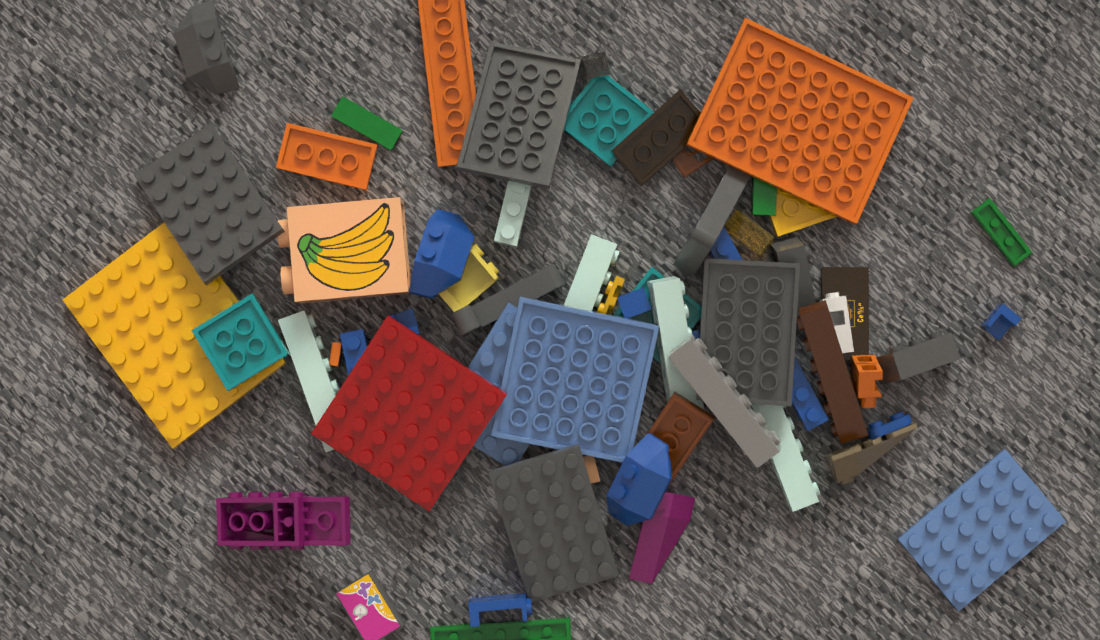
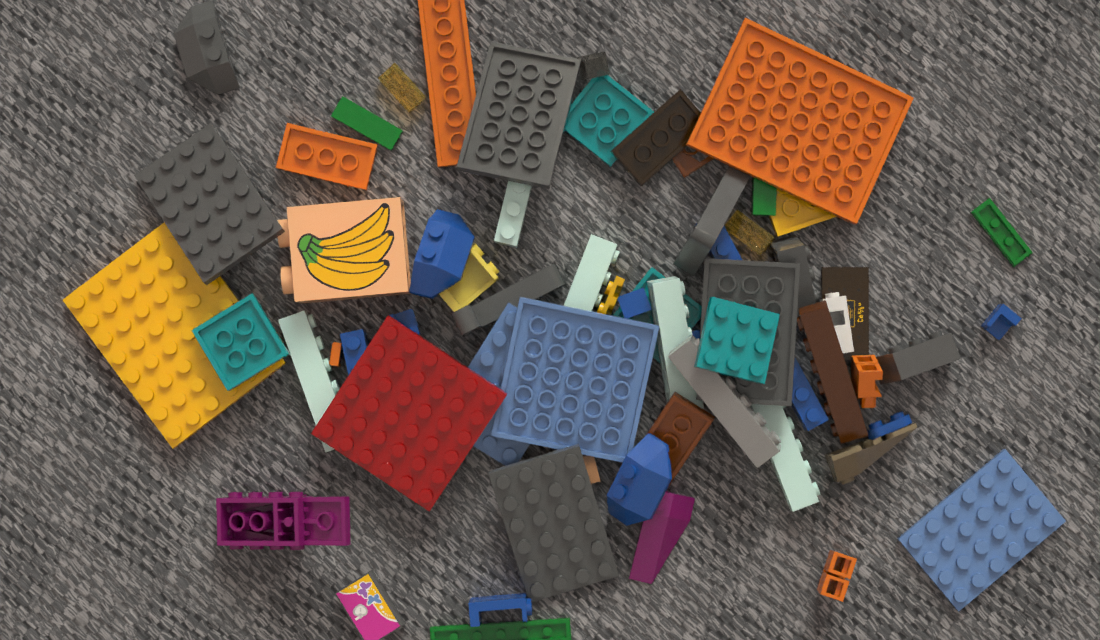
none -> clear yellow plate [378,63,427,114]
none -> teal plate [694,297,780,384]
none -> orange hips [817,550,857,602]

